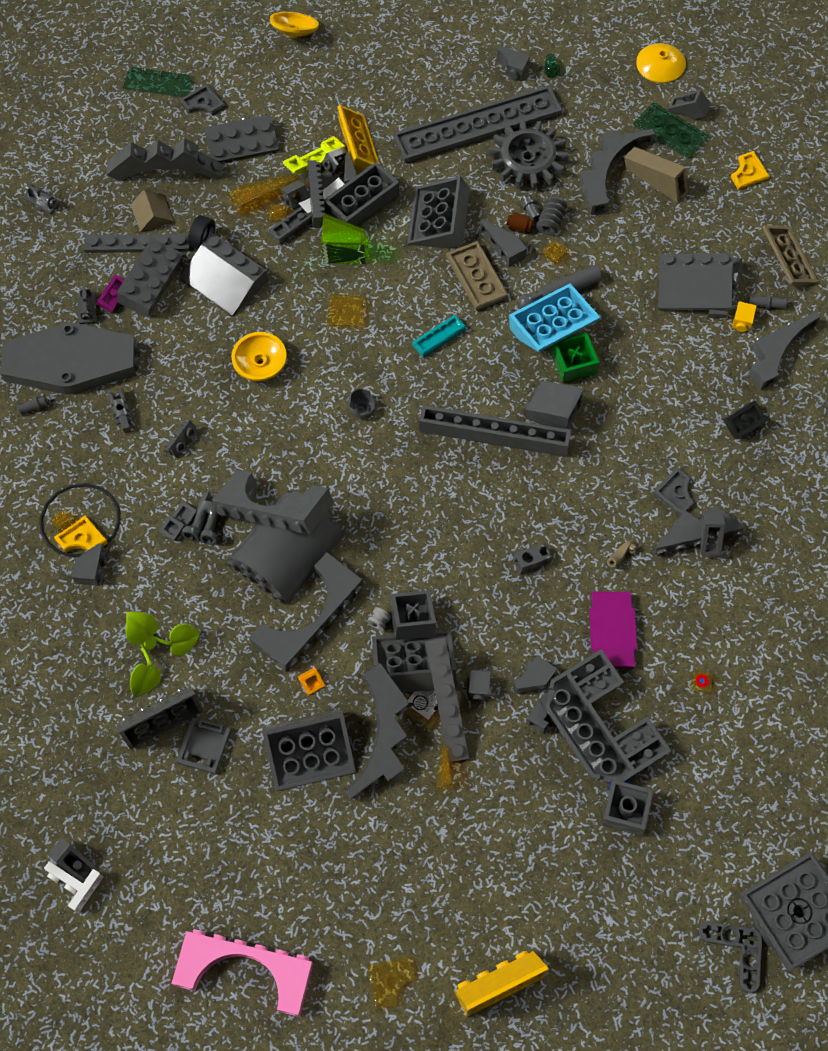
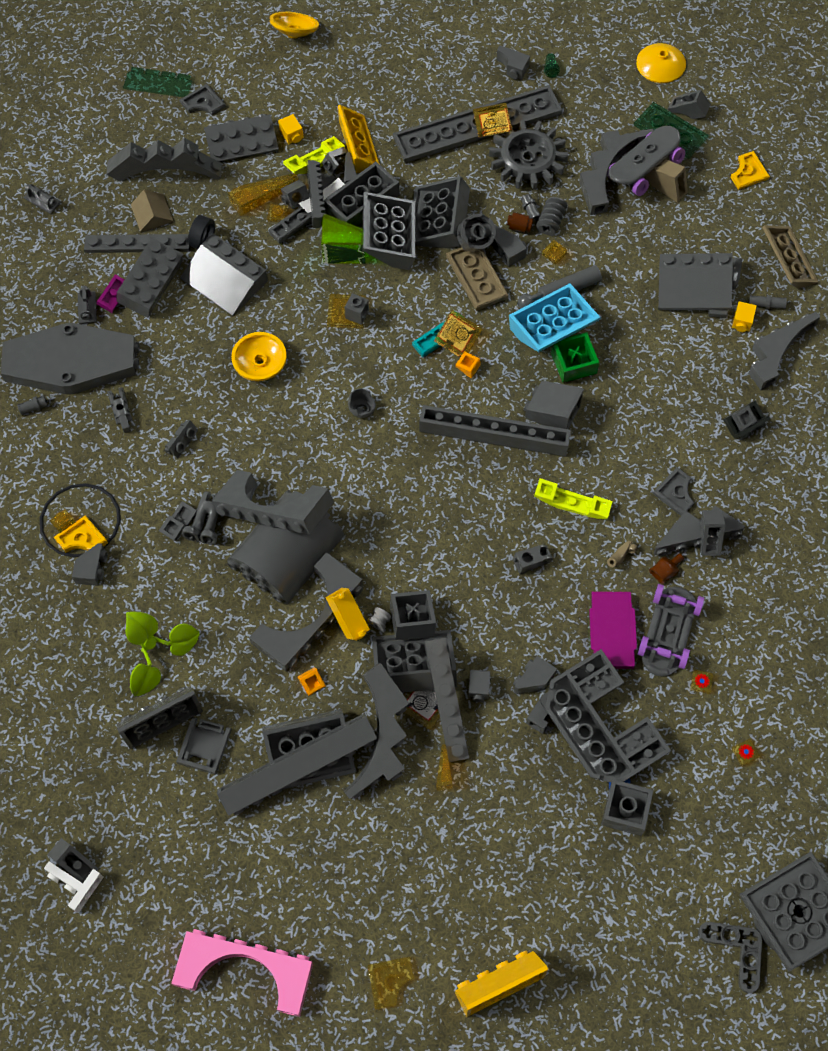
none -> dark grey brick [217,713,377,816]
none -> yellow brick [278,114,304,145]
none -> yellow brick [325,588,370,641]
none -> dark grey brick [344,293,369,325]
none -> dark grey slope [362,192,415,270]
none -> clear yellow tile [434,310,483,357]
none -> light orange slope [455,351,481,378]
none -> dark grey brick [457,213,496,252]
none -> clear yellow tile [473,103,512,137]
none -> neon yellow slope [534,478,613,519]
none -> dark grey piece [607,126,685,196]
none -> dark grey piece [637,584,704,677]
none -> reddish brown piece [649,553,684,584]
none -> dark grey tile [731,405,758,431]
none -> clear yellow tile [731,739,760,766]

